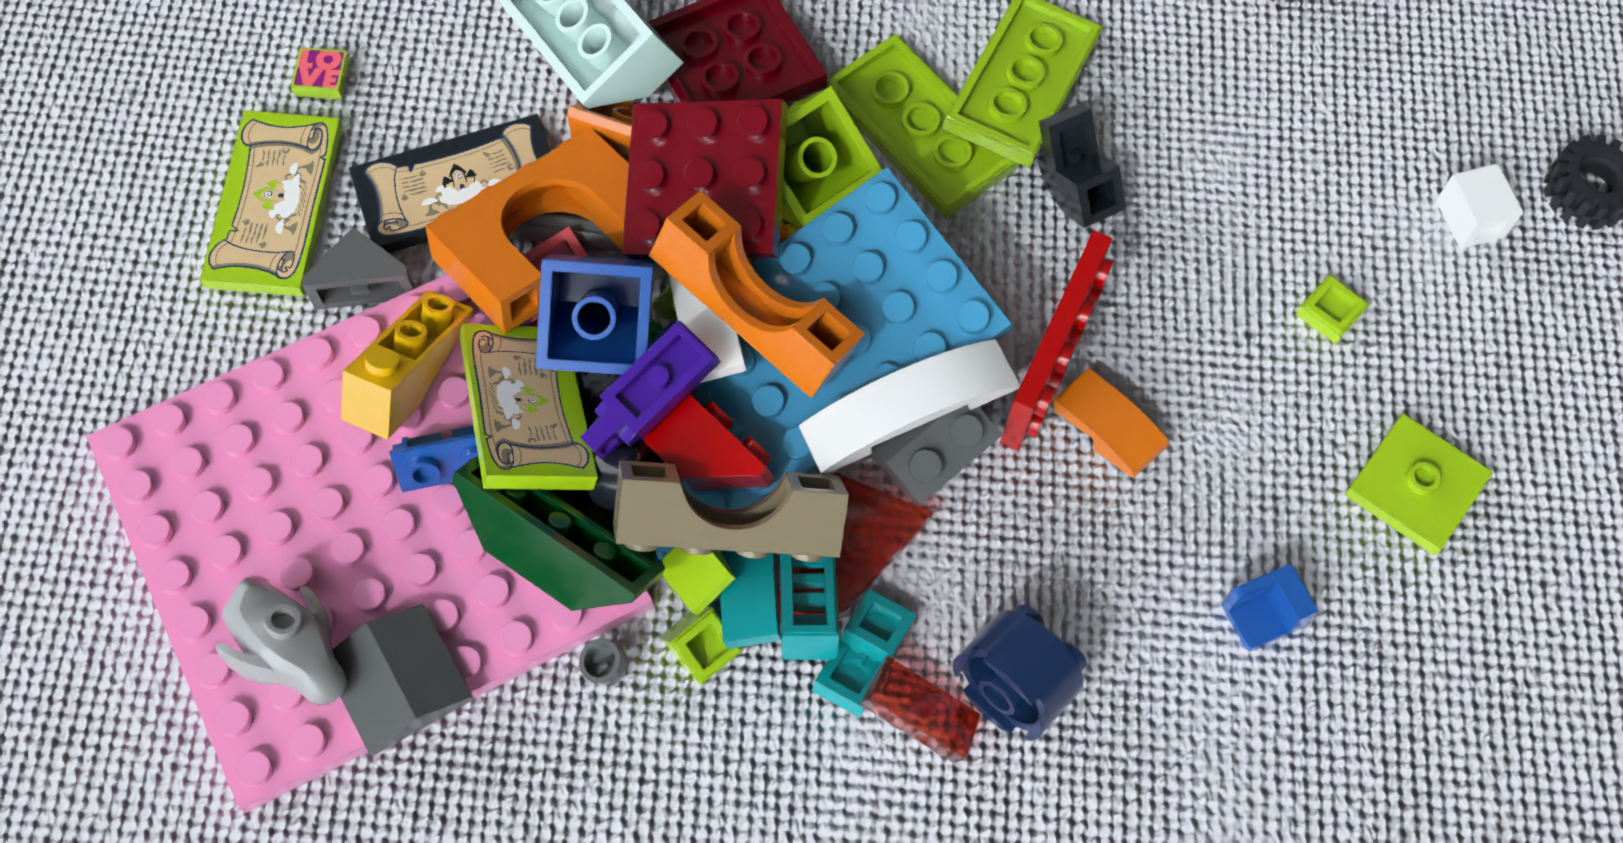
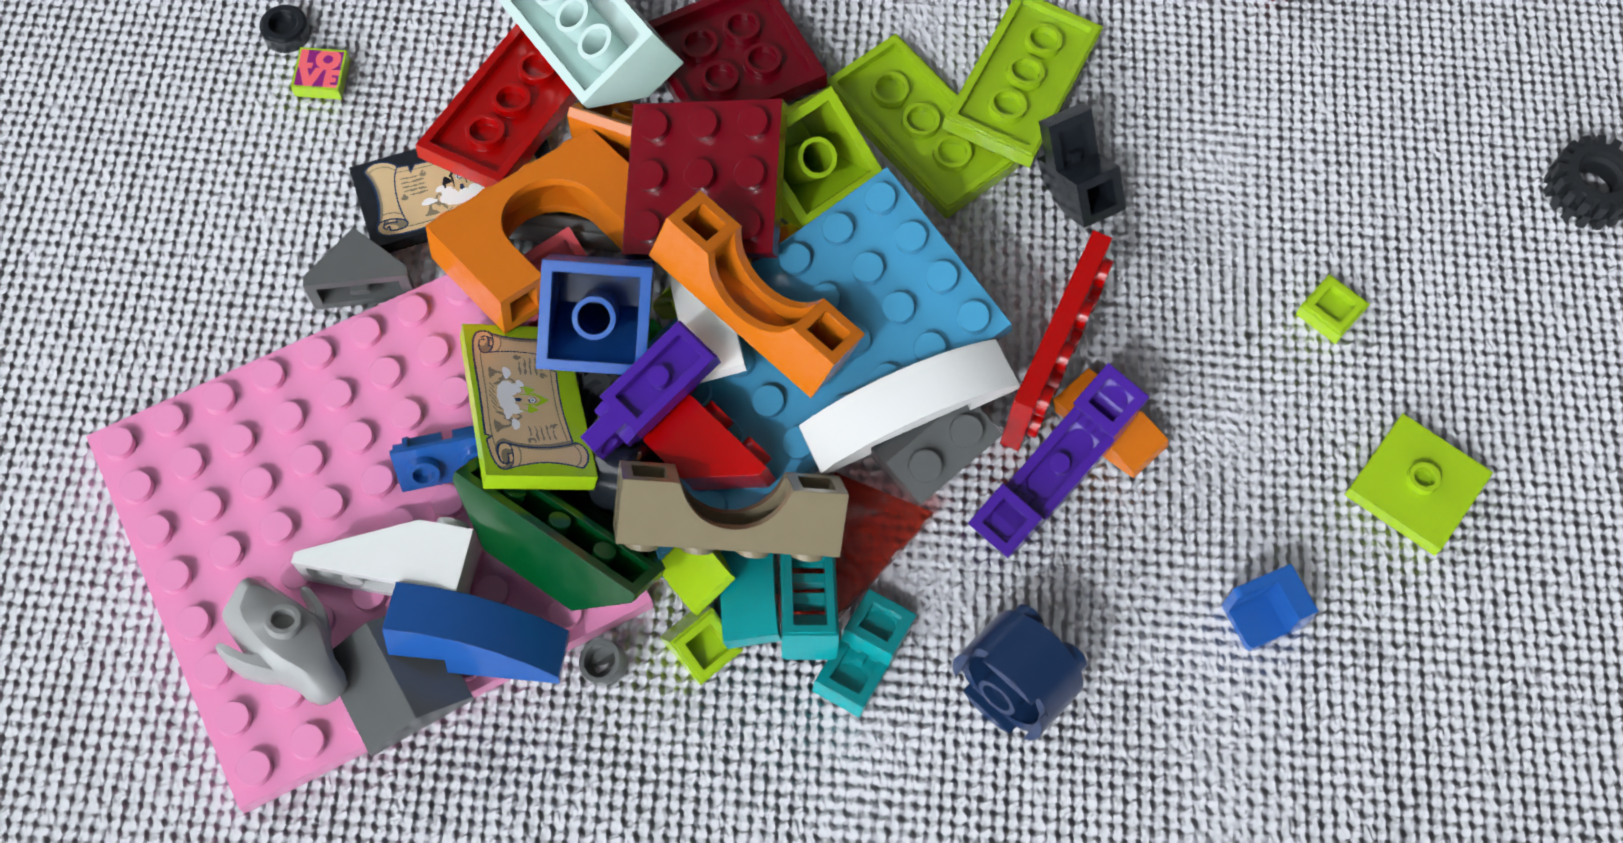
tile [200,110,343,297] -> none
yellow slope [341,290,473,440] -> none
clear red slope [859,656,981,763] -> none
white panel [1437,164,1524,249] -> none
none -> black tile [259,5,311,53]
none -> white slope [291,517,482,596]
none -> blue slope [382,582,570,684]
none -> red plate [415,23,578,188]
none -> dark purple slope [968,363,1150,559]

